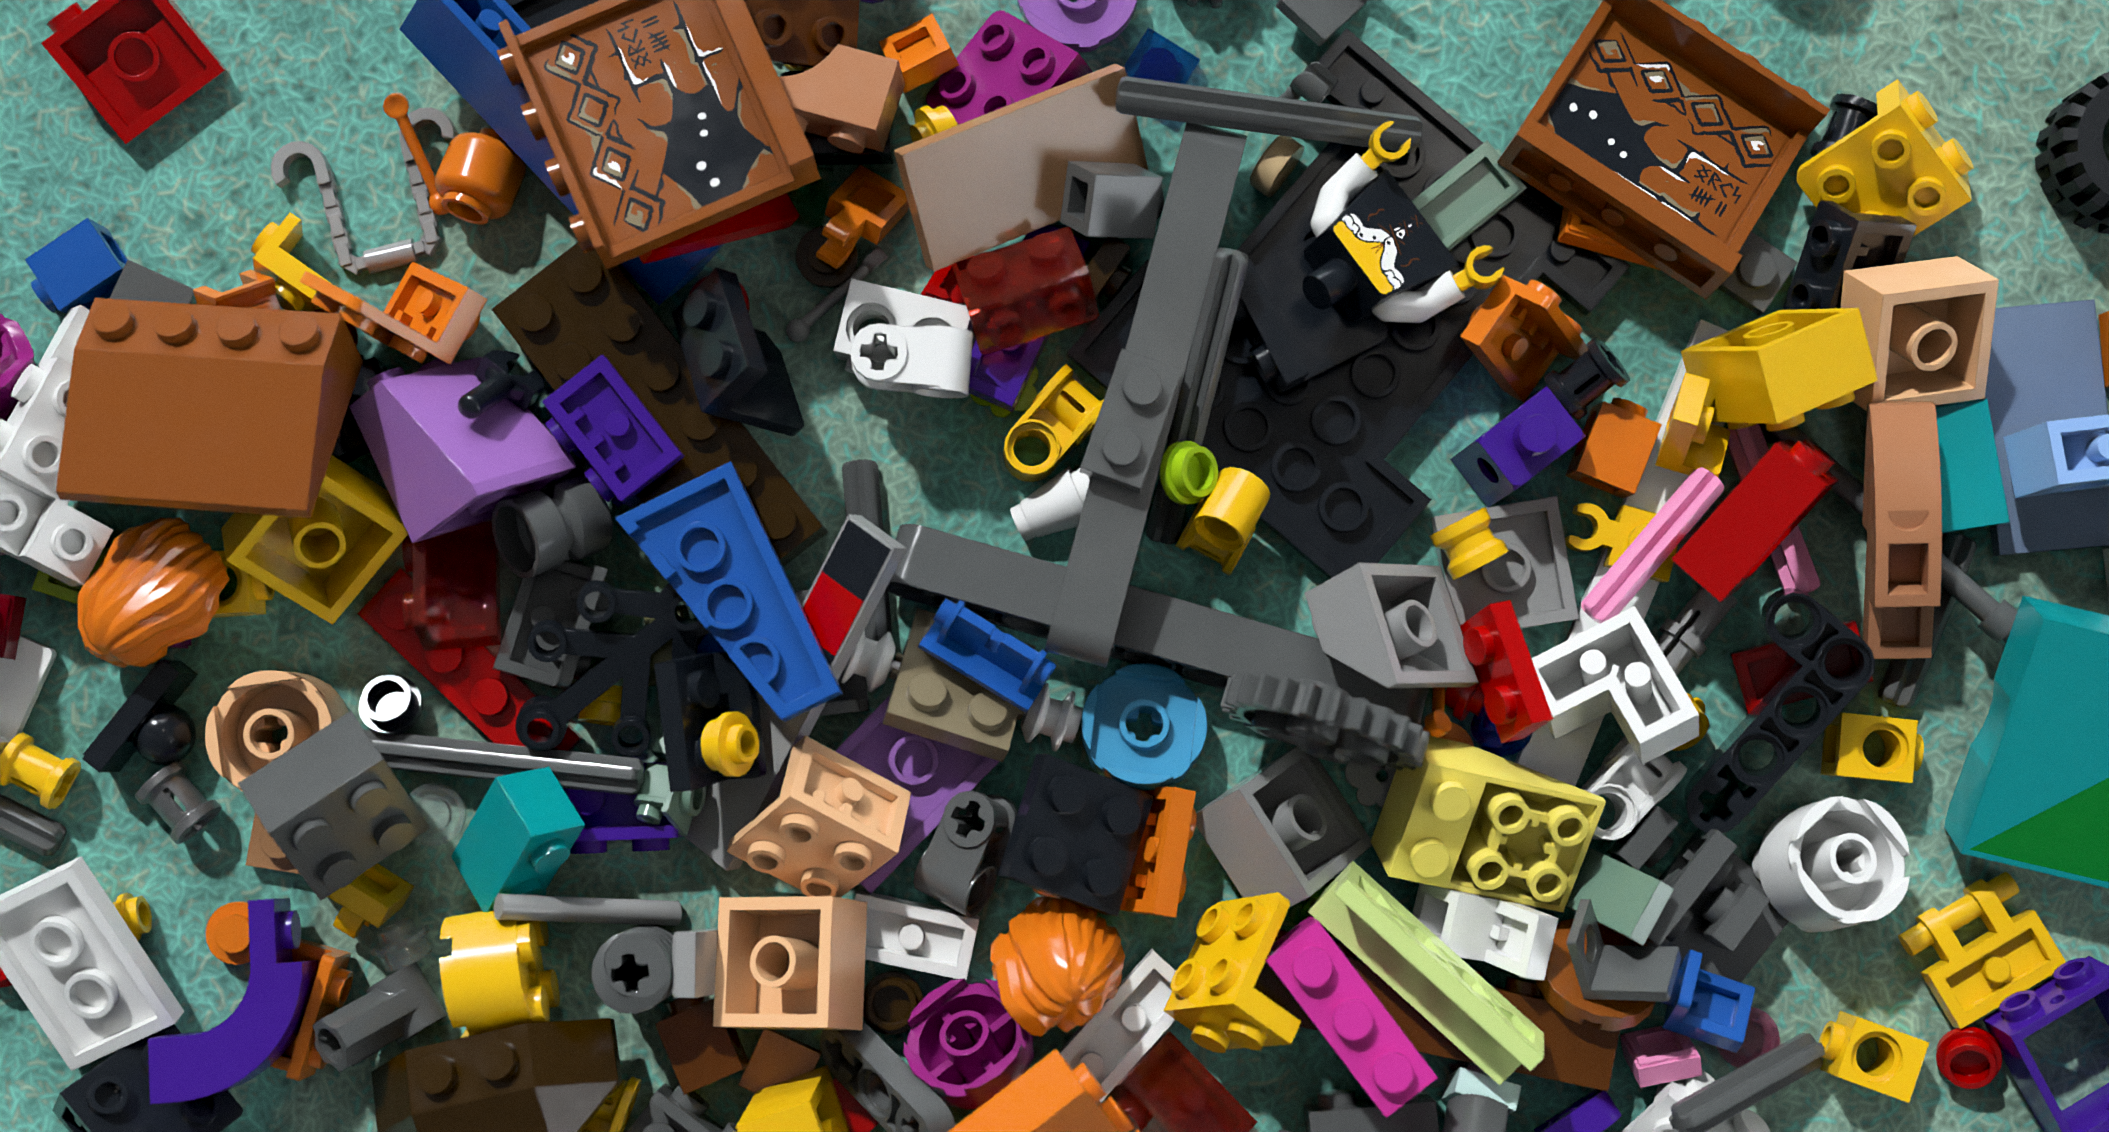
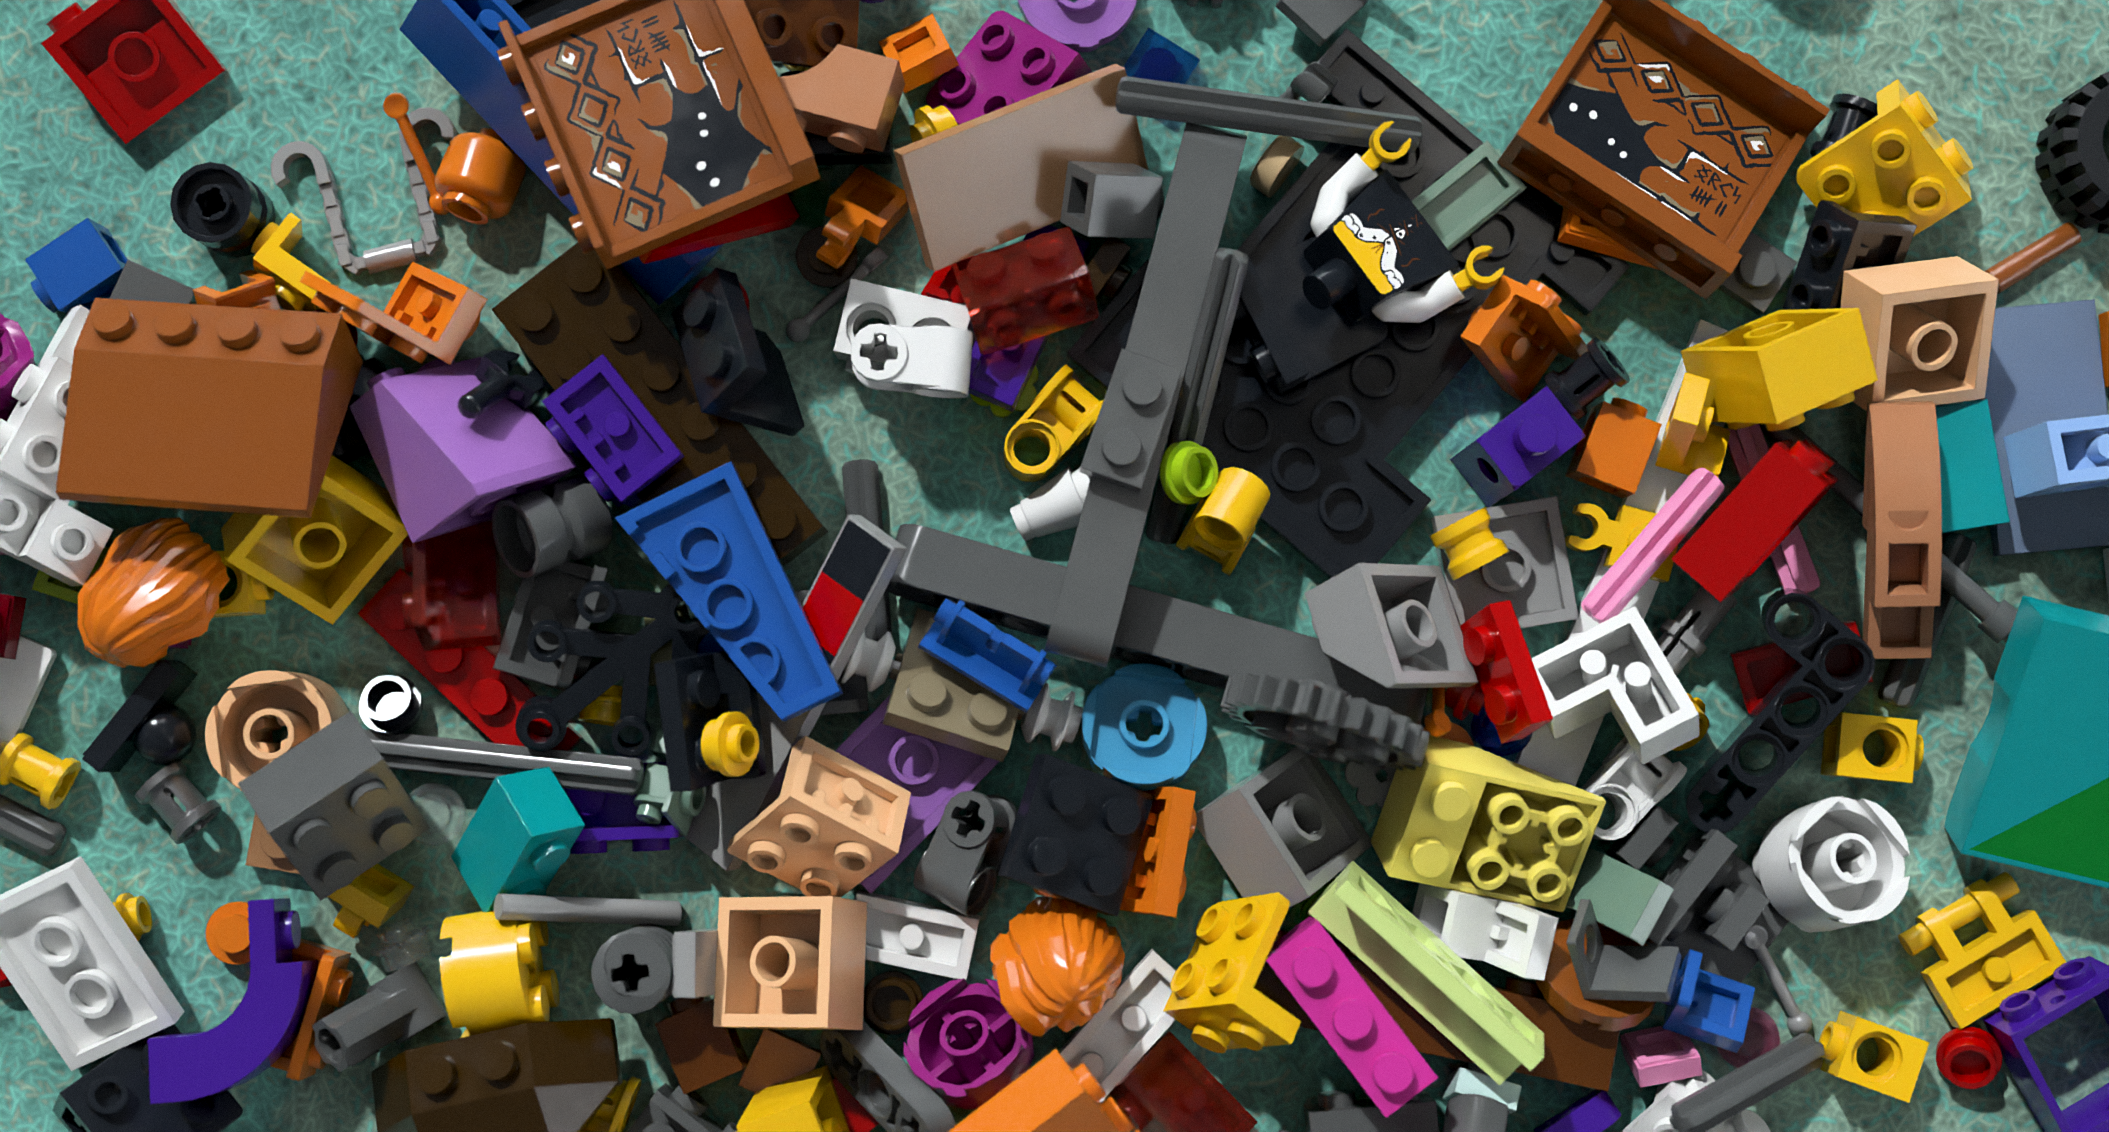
none -> black wheel [170,162,276,258]
none -> light grey hinge [1741,923,1813,1035]
none -> dark orange piece [1985,222,2082,294]

